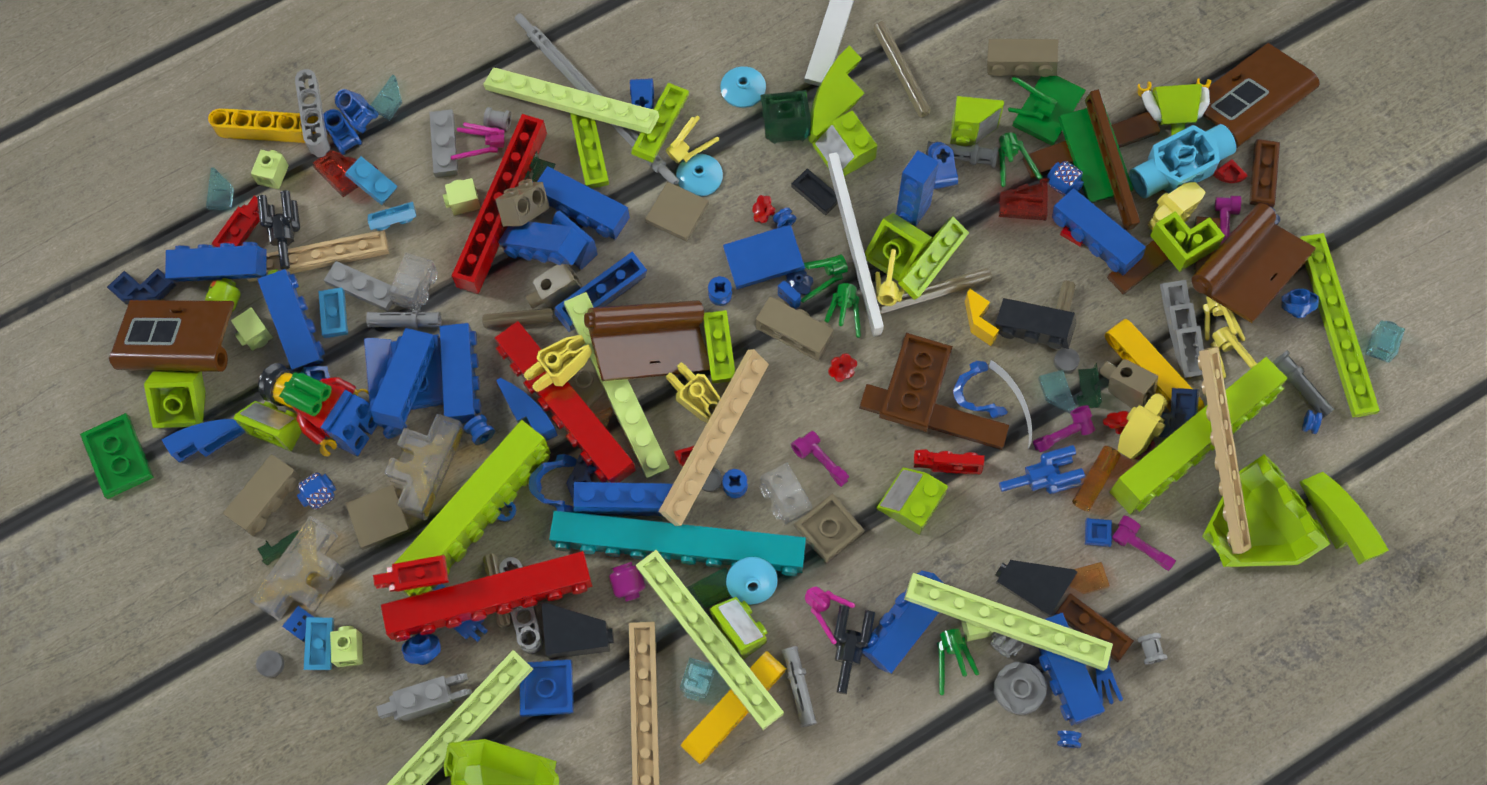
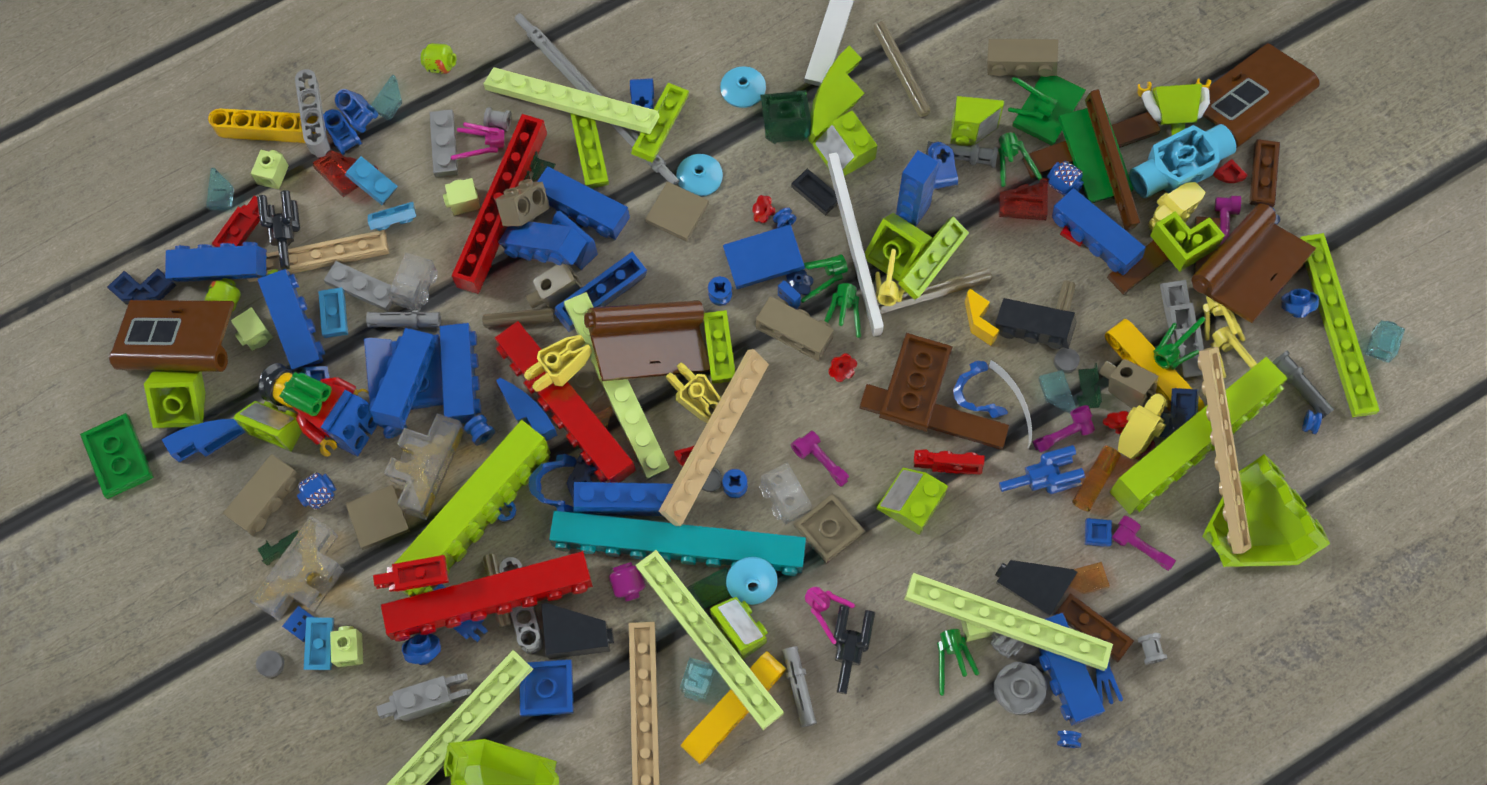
light yellow plant [665,116,719,163] -> none
blue brick [862,570,943,674] -> none
lime slope [1299,472,1389,565] -> none
none -> lime head [420,43,457,74]
none -> green plant [1153,317,1206,370]

